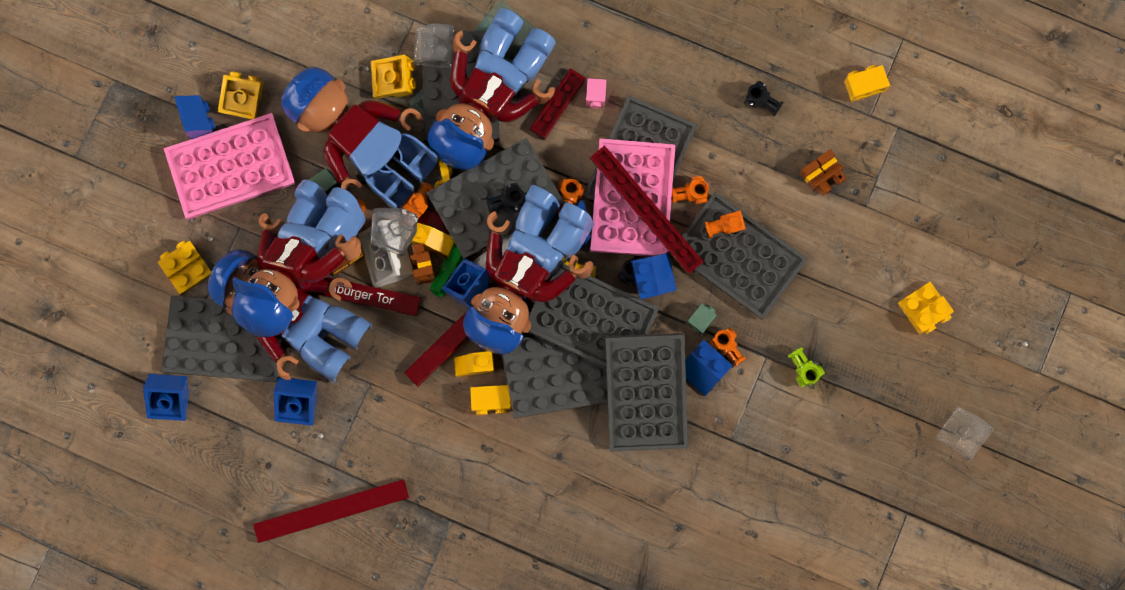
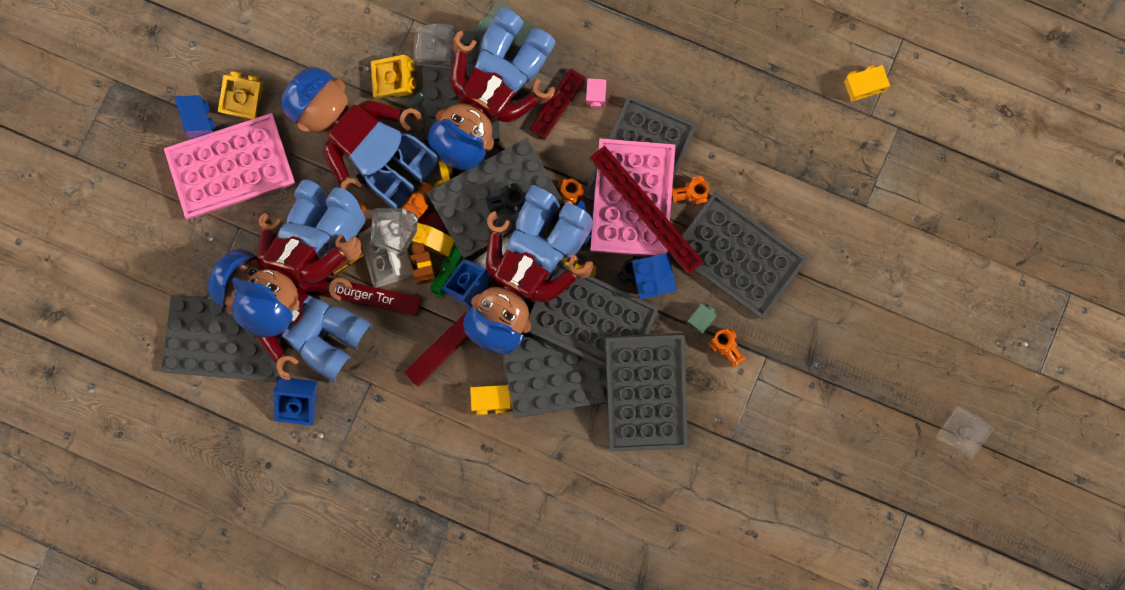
blue slope [143,374,189,421] -> none
yellow plate [158,241,212,295] -> none
dark red tile [253,479,410,543] -> none
sand green brick [310,168,339,196] -> none
yellow slope [454,351,494,377] -> none
blue slope [685,340,733,396] -> none
orange connector [705,210,746,238] -> none
black connector [743,81,784,117] -> none
lime connector [788,347,825,388] -> none
dark orange hips [799,149,846,196] -> none
yellow plate [898,282,954,335] -> none

